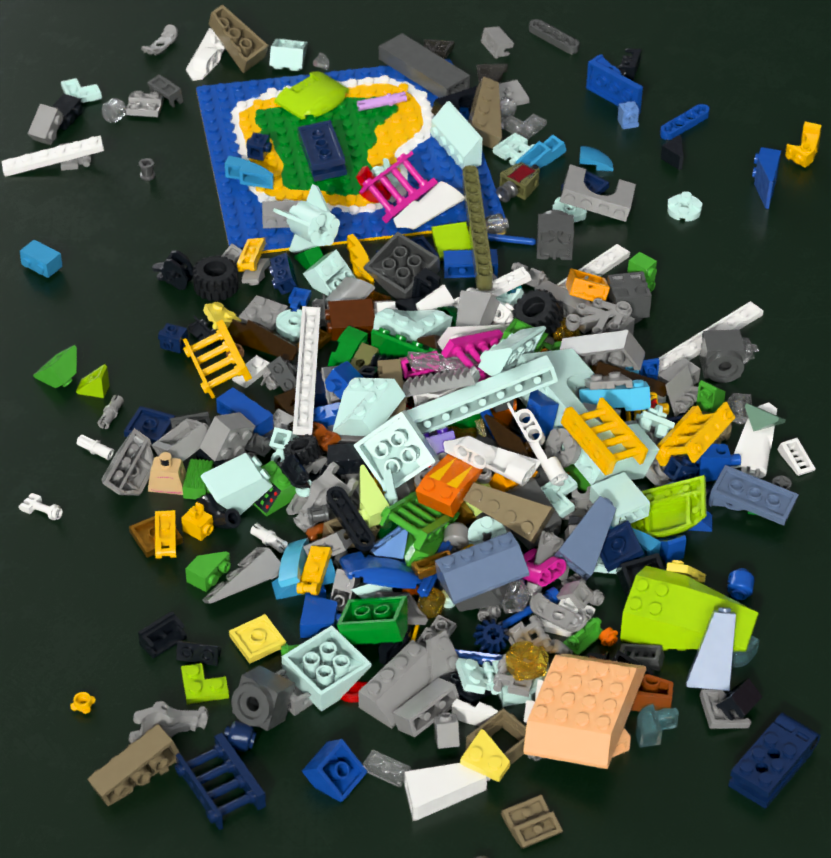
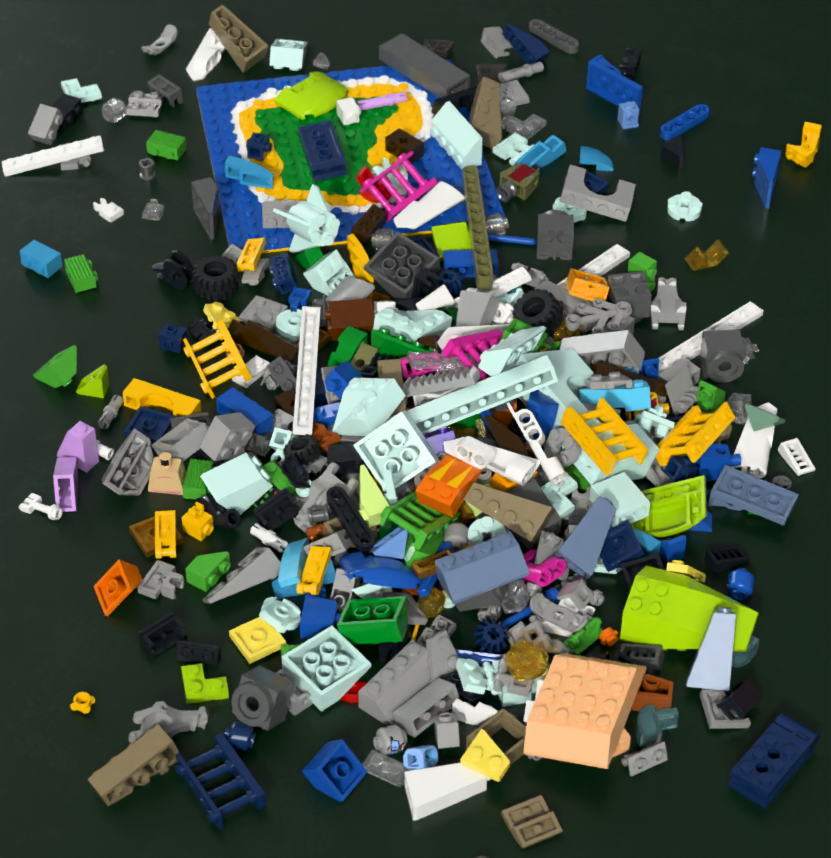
none -> lavender slope [53,457,78,512]
none -> lavender slope [57,421,99,473]
none -> bright green brick [64,254,98,293]
none -> white plate [93,198,124,223]
none -> orange slope [94,559,143,616]
none -> yellow arch [123,378,201,417]
none -> light grey plate [137,560,184,599]
none -> clear tile [142,199,164,221]
none -> bright green brick [146,129,186,161]
none -> dark grey slope [191,177,220,240]
none -> black hinge [253,488,300,531]
none -> light aqua plate [259,597,301,633]
none -> white brick [337,97,361,125]
none -> dark brown brick [351,204,387,247]
none -> clear head [372,228,395,250]
none -> light grey head [373,725,407,756]
none -> dark brown brick [385,128,424,164]
none -> light blue rock [403,745,438,771]
none -> dark blue gear [436,269,463,296]
none -> light grey pin [498,62,544,83]
none -> dark blue slope [502,23,550,64]
none -> light grey hinge [621,741,668,776]
none -> light grey animal [650,277,686,331]
none -> clear yellow slope [685,240,729,271]
none -> black slope [705,545,750,574]

